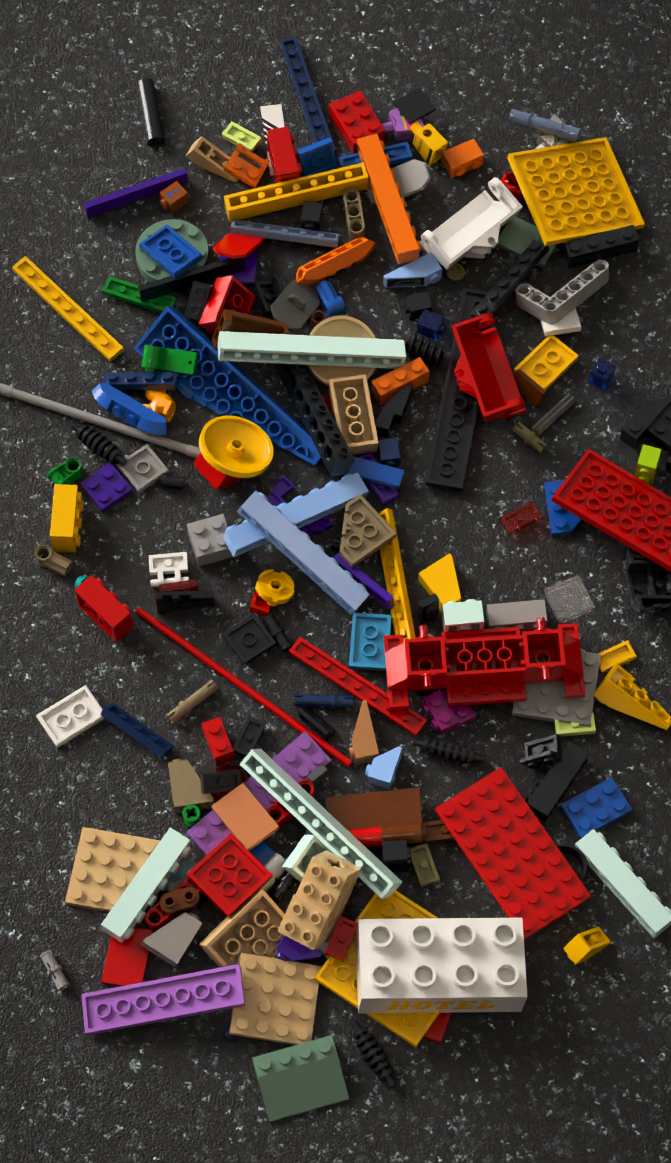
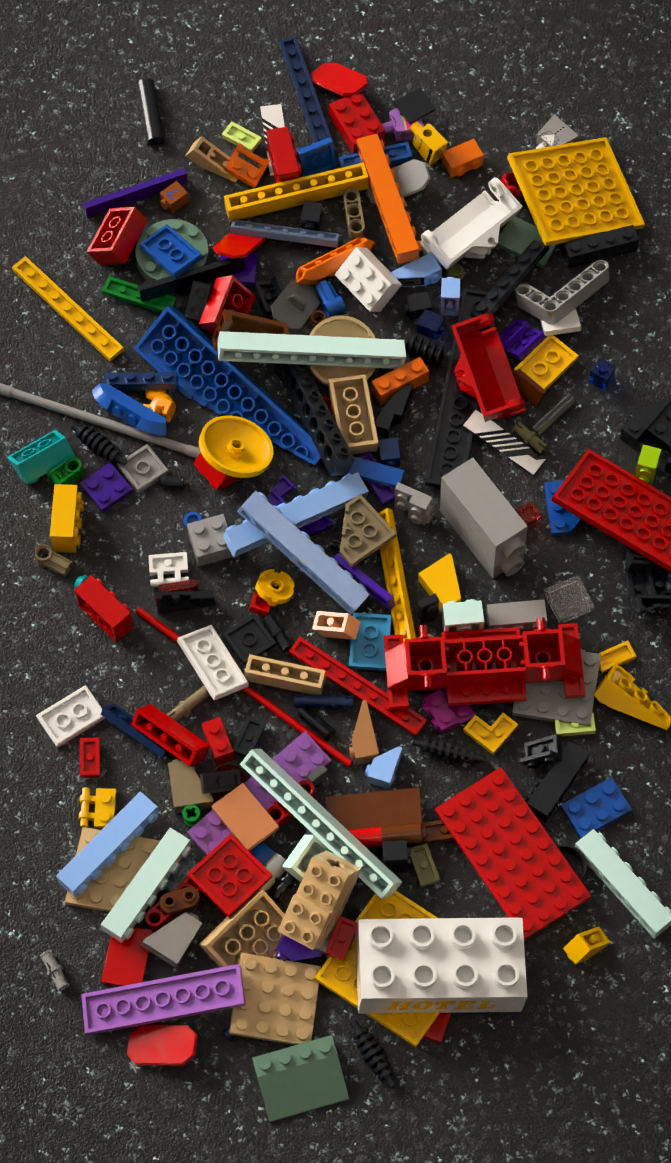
green door [141,345,198,375] -> none
sand blue piece [508,109,581,143] -> none
none -> teal slope [7,430,76,484]
none -> light blue brick [56,791,159,897]
none -> yellow plate [79,788,116,829]
none -> red plate [80,737,101,778]
none -> red brick [87,207,148,265]
none -> shield [127,1025,198,1066]
none -> red brick [131,704,210,766]
none -> white tile [177,625,249,700]
none -> blue tile [183,512,202,529]
none -> tan brick [245,654,326,695]
none -> shield [311,62,368,96]
none -> light nougat brick [312,611,361,640]
none -> white brick [335,247,402,312]
none -> light grey plate [394,482,434,526]
none -> light blue brick [440,277,460,316]
none -> light grey brick [440,458,528,578]
none -> white sticker [463,410,546,475]
none -> yellow plate [463,713,518,755]
none -> dark purple slope [499,318,546,361]

